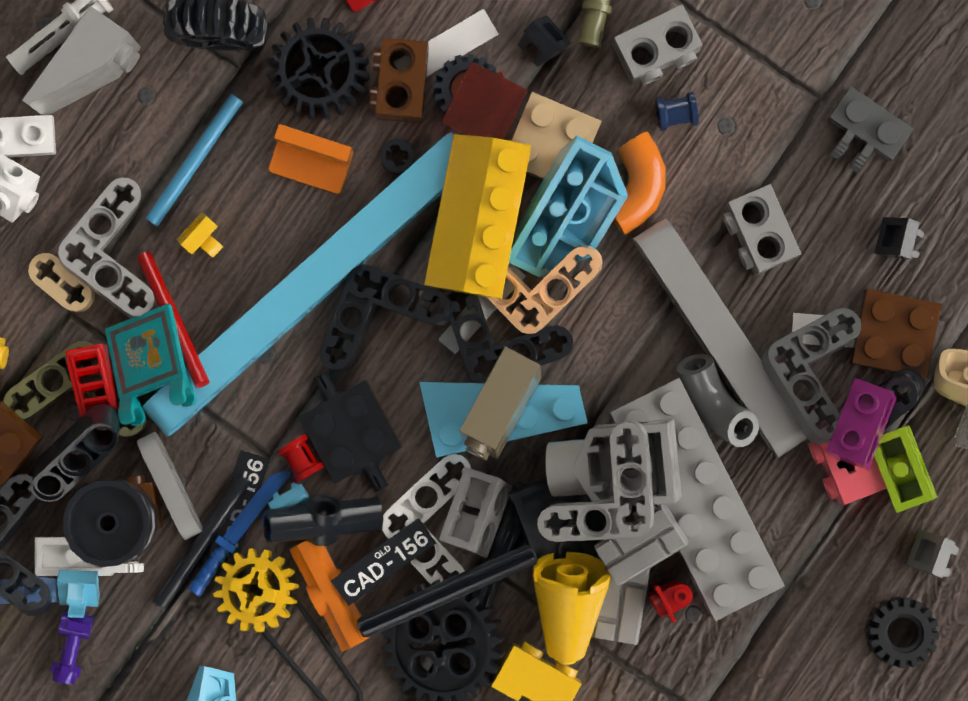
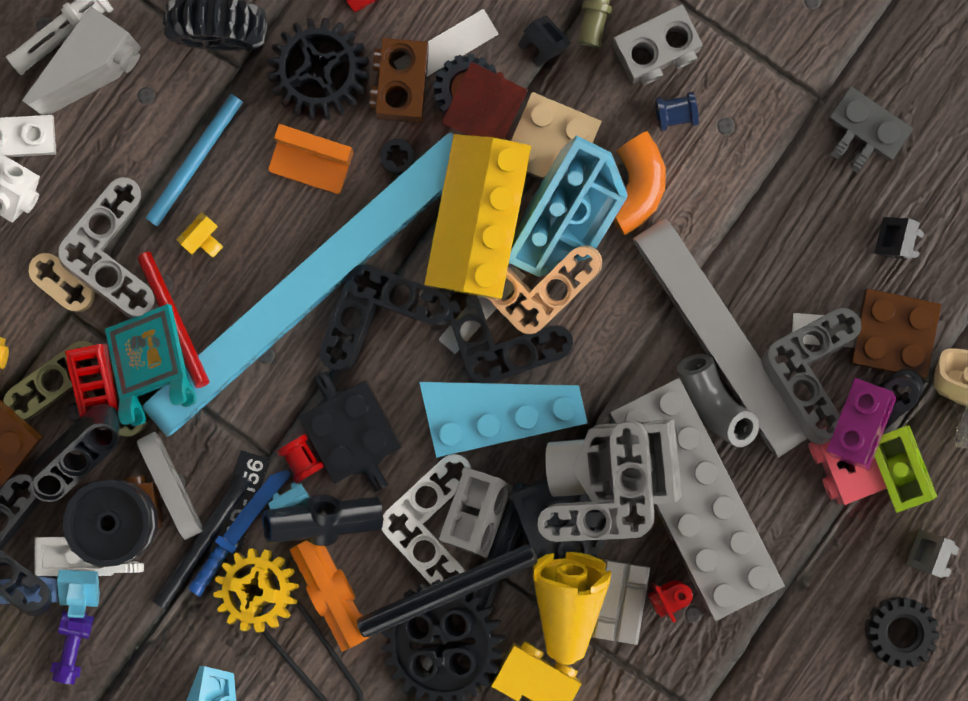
black sticker [331,518,436,606] -> none
dark tan brick [459,347,541,461] -> none
light grey brick [594,504,689,586] -> none
light grey brick [722,184,801,276] -> none

